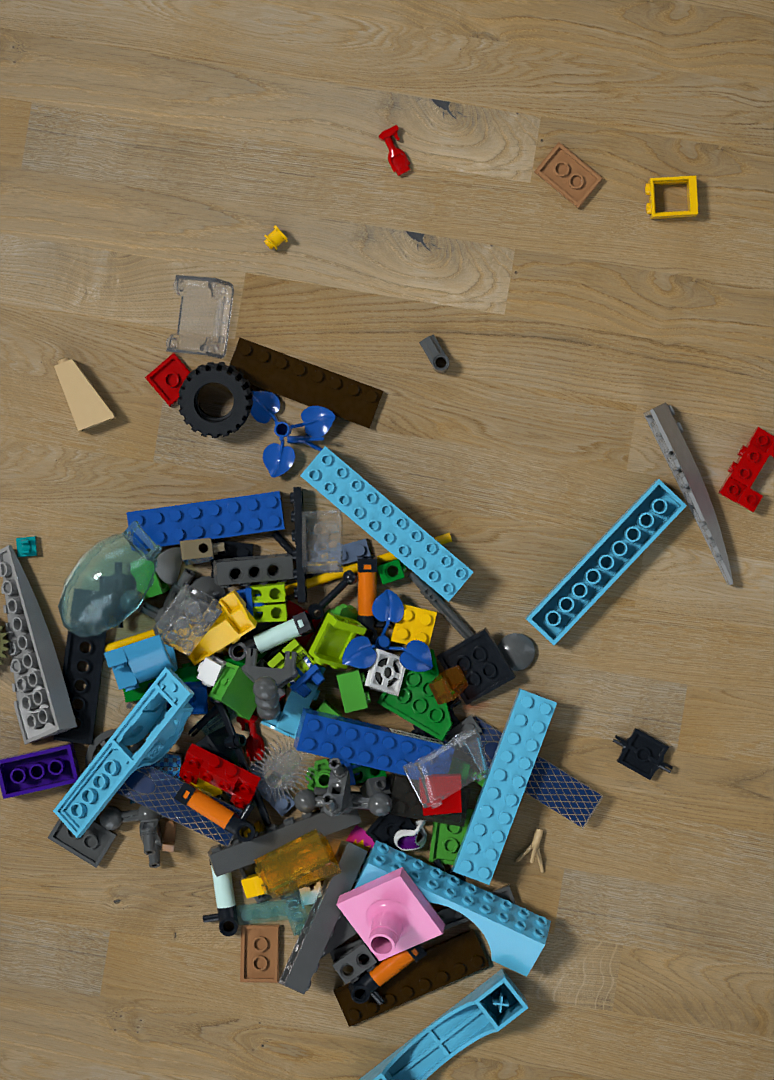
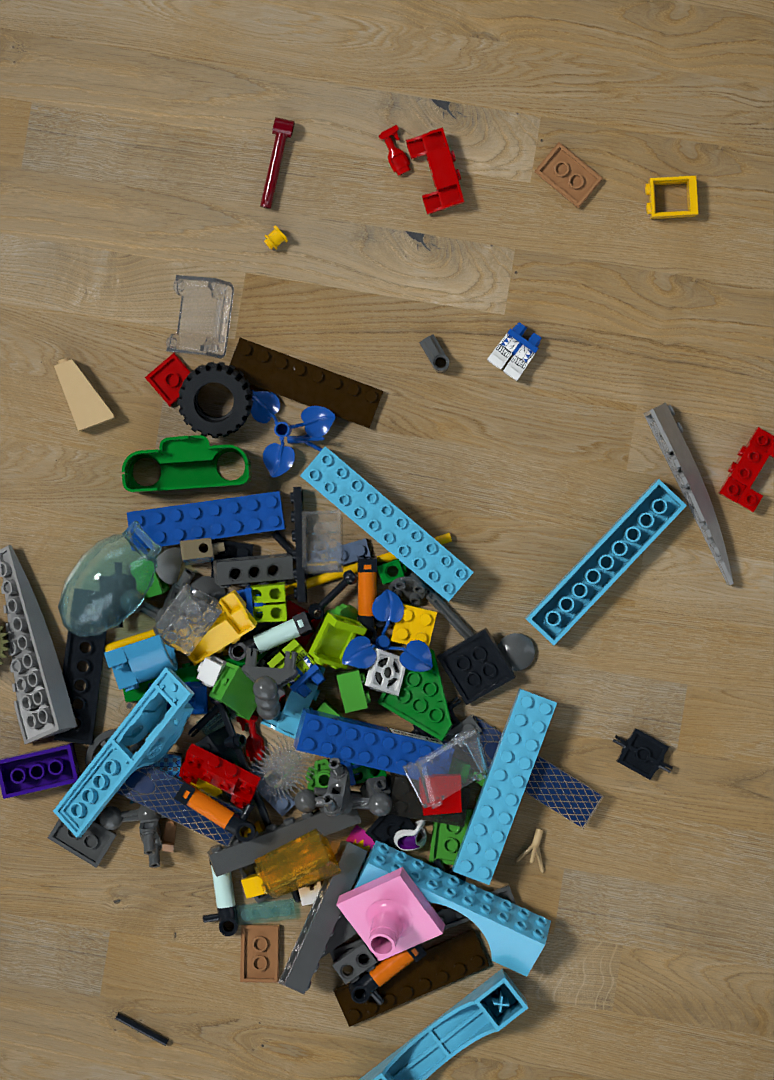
teal tile [16,536,38,557] -> none
clear light blue plate [280,889,308,936] -> none
clear orange panel [428,665,469,705] -> none
none -> black bar [115,1012,169,1046]
none -> green piece [122,435,252,493]
none -> dark red piece [260,117,295,209]
none -> dark grey dish [389,576,427,606]
none -> red bracket [406,127,465,215]
none -> hips [487,322,542,381]

